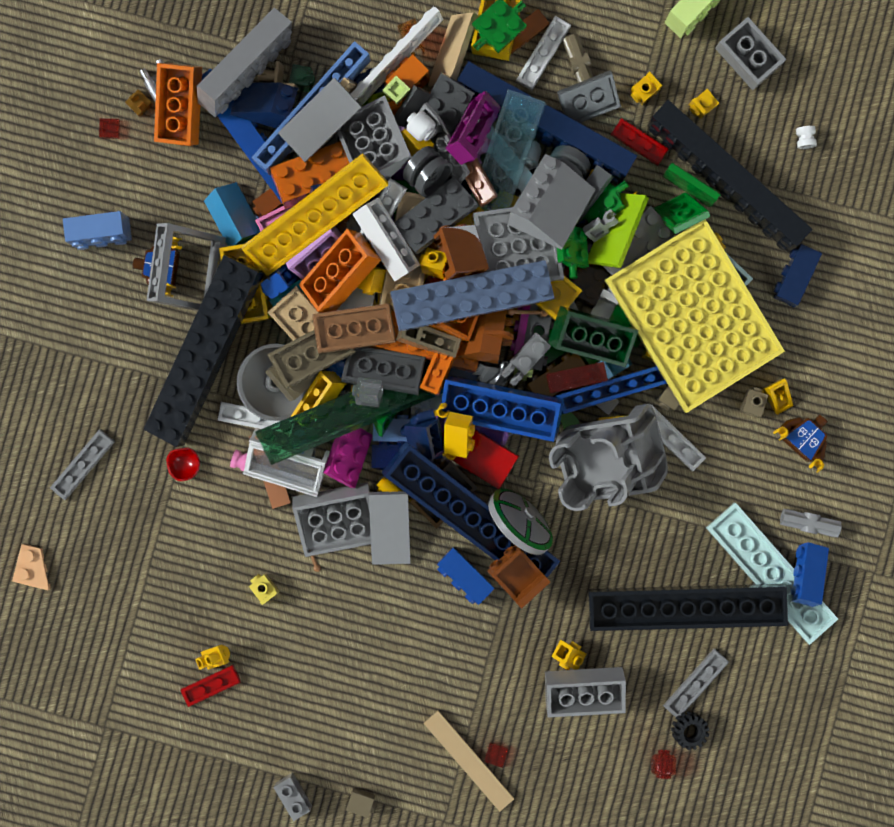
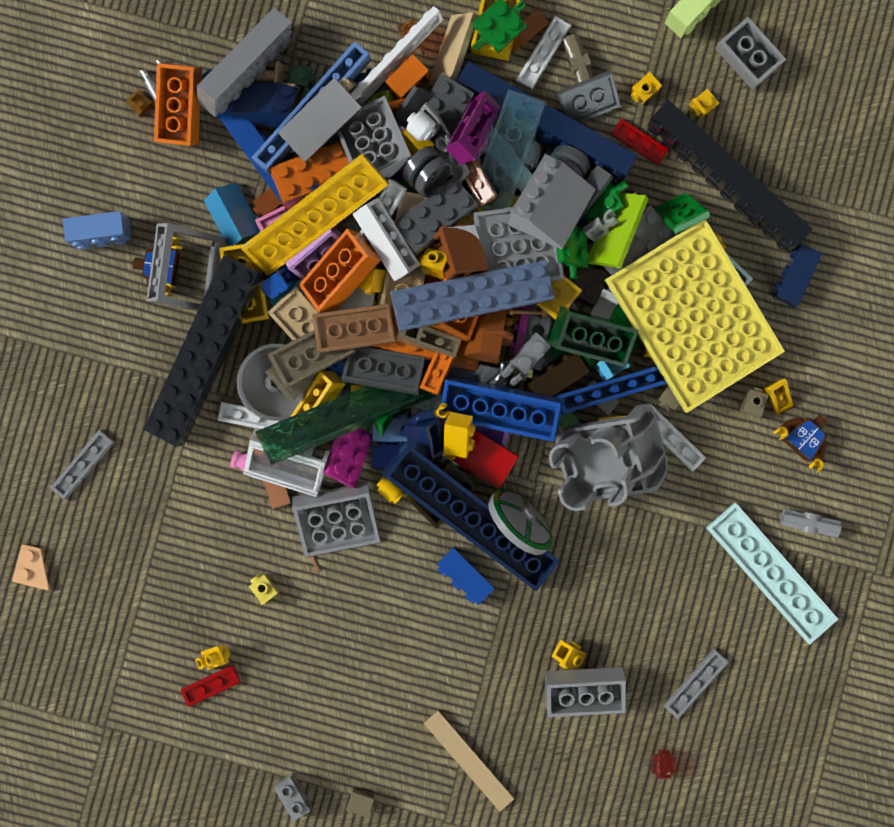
clear red tile [99,118,120,139] -> none
red helmet [166,447,200,481] -> none
clear brick [352,377,383,407] -> none
light grey tile [369,491,411,565] -> none
yellowish green plate [383,76,411,105] -> none
clear red tile [484,742,508,768] -> none
dark orange panel [487,545,550,609] -> none
clear red tile [546,362,608,393] -> none
black brick [588,584,788,631] -> none
green tile [662,163,720,207] -> none
black tyre [671,711,710,750] -> none
blue brick [791,542,829,607] -> none
white wheel [796,126,817,149] -> none

